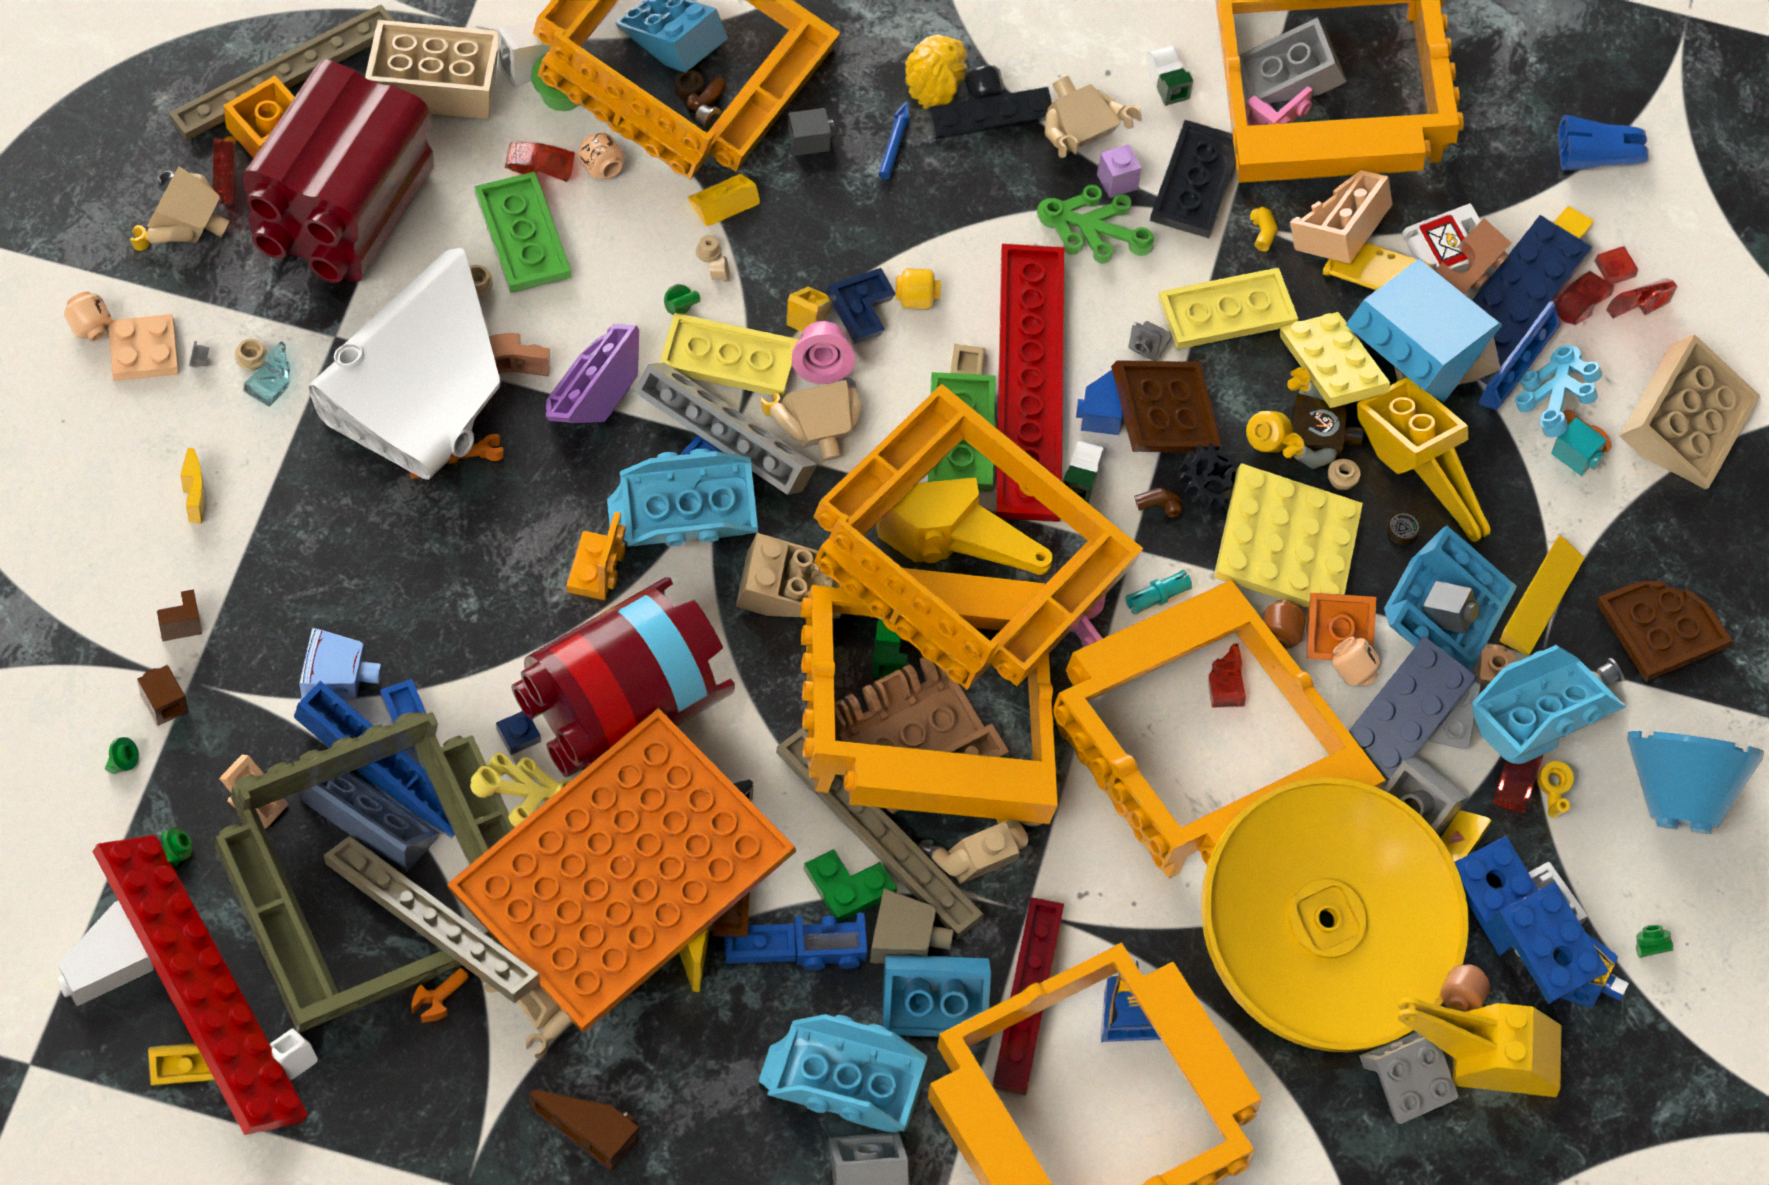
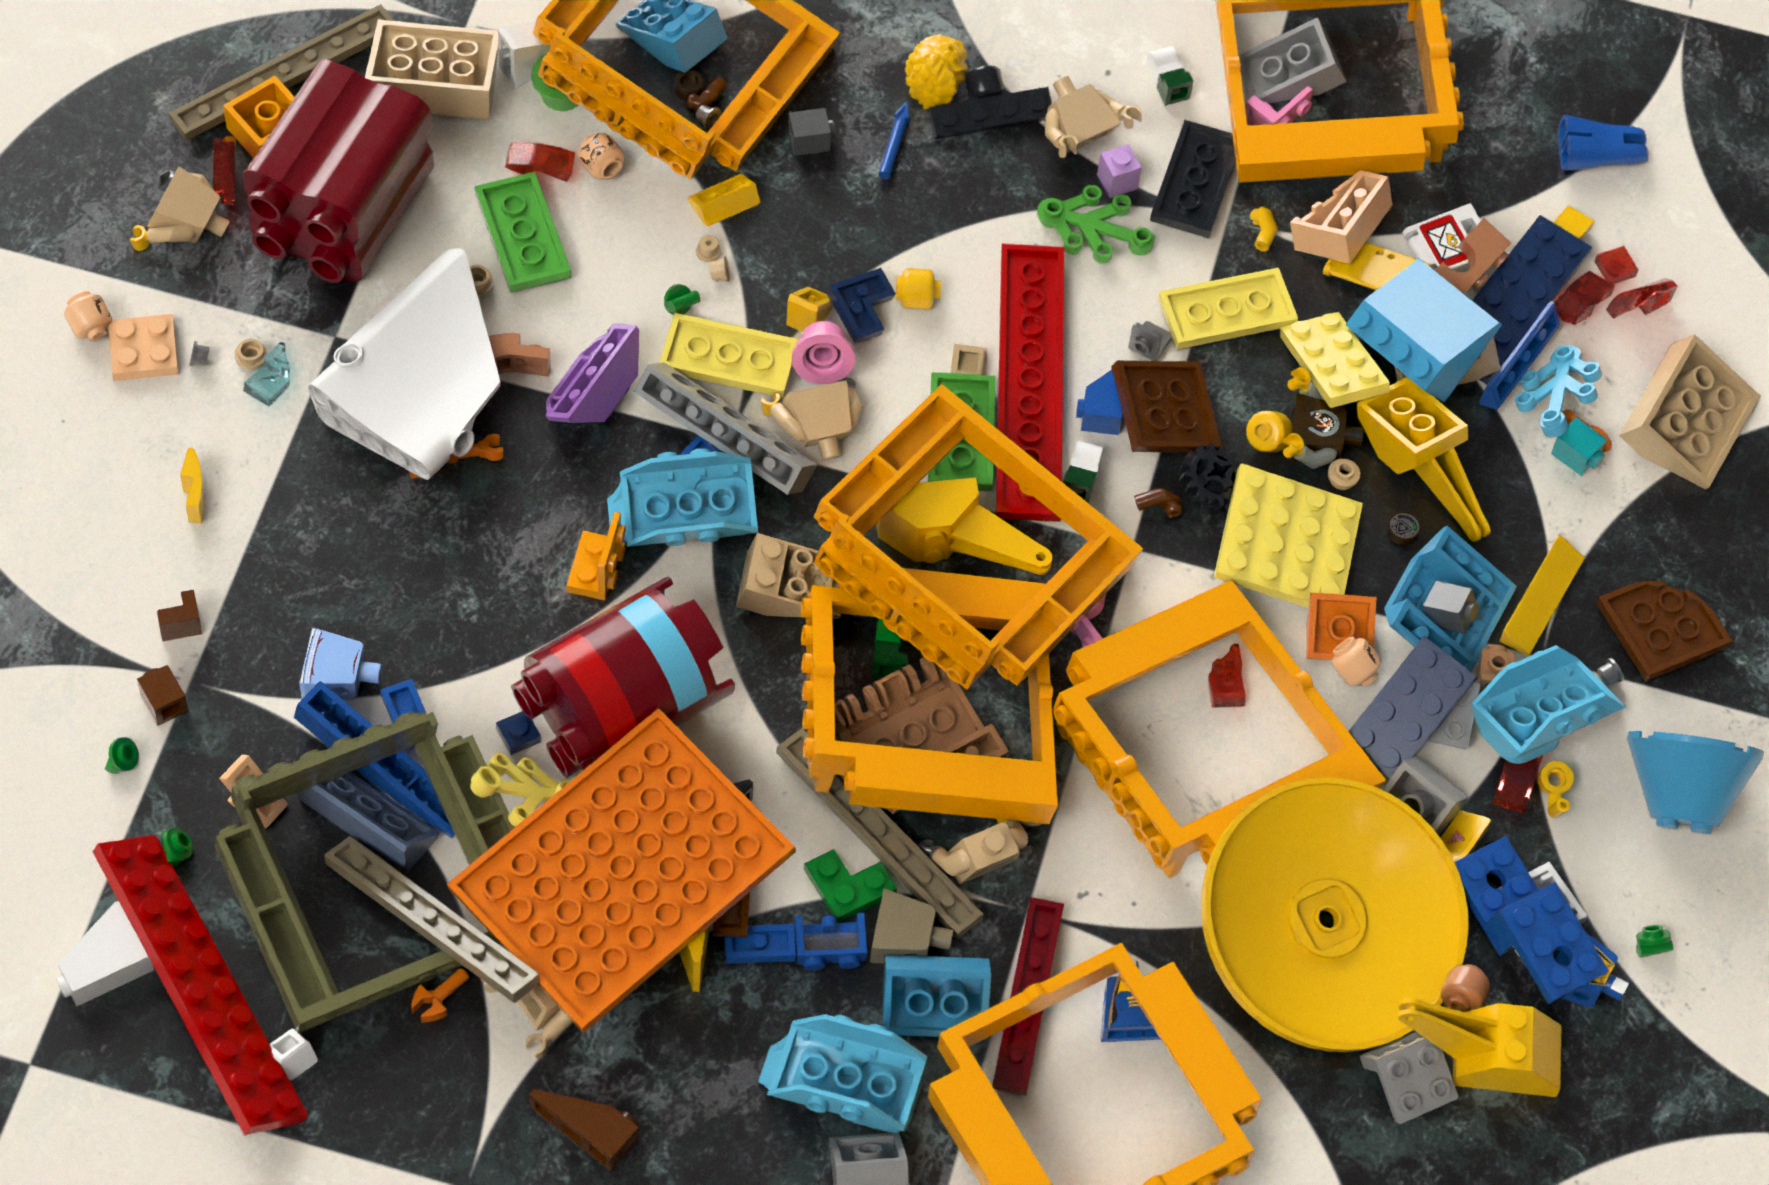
yellow slope [148,1043,214,1085] -> none
teal pin [1125,570,1192,615] -> none
dark orange head [1262,600,1306,650] -> none

